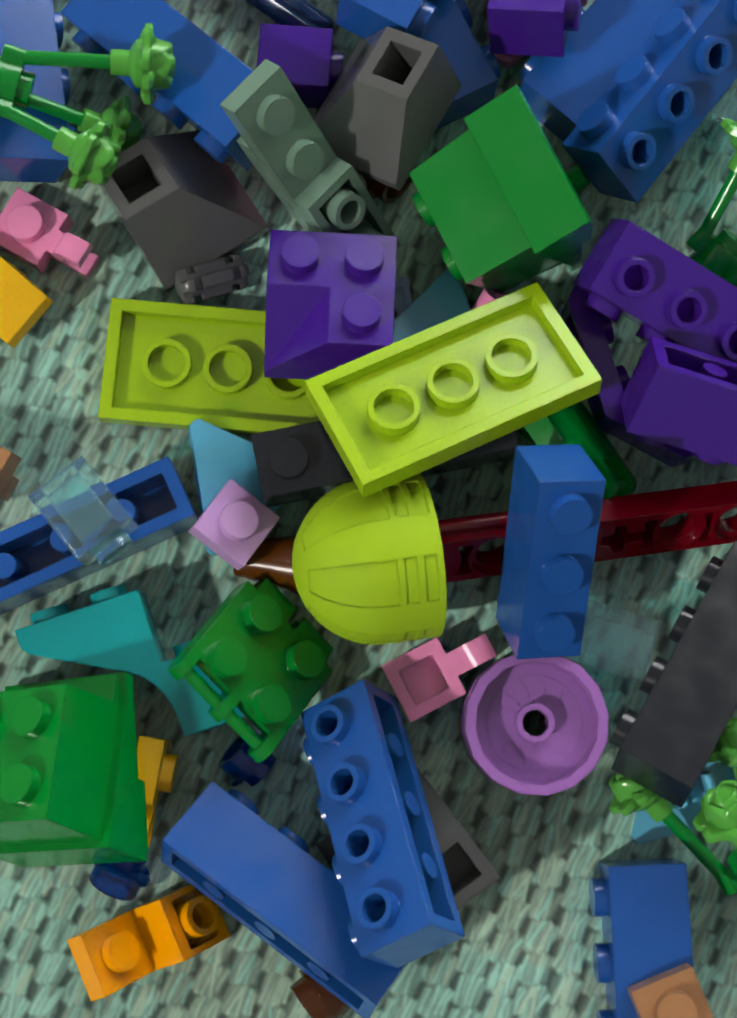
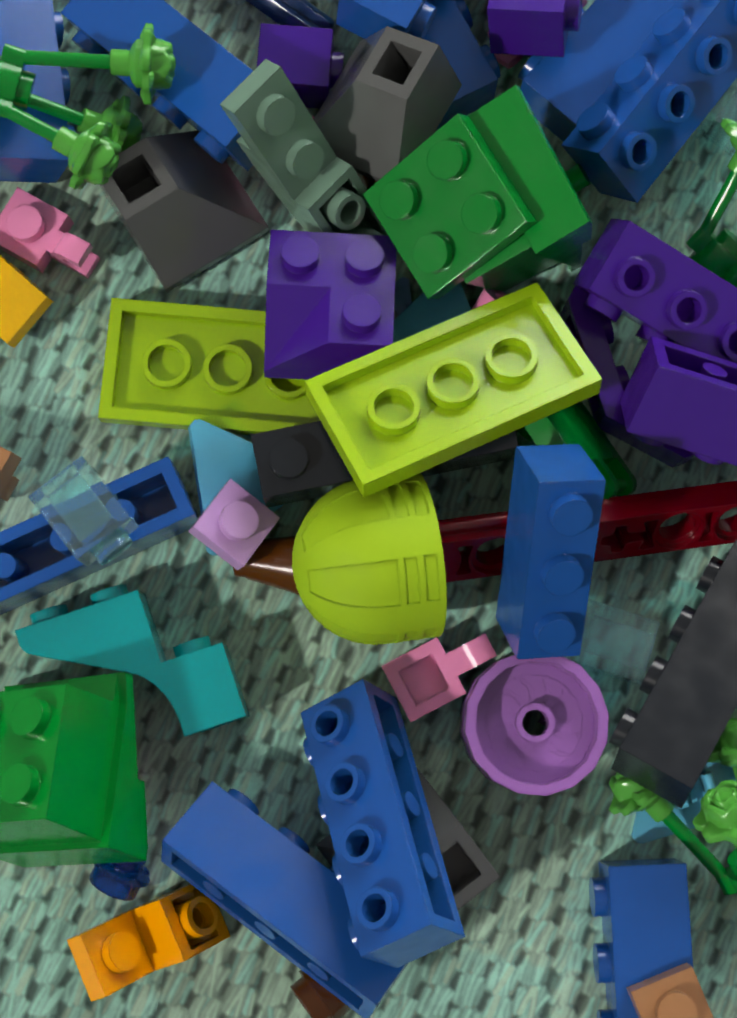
yellow plate [137,735,179,848] -> none
green plate [167,577,333,763] -> none
dark grey piece [174,254,250,305] -> none
clear blue plate [218,728,276,787] -> none
none -> green plate [363,113,537,299]

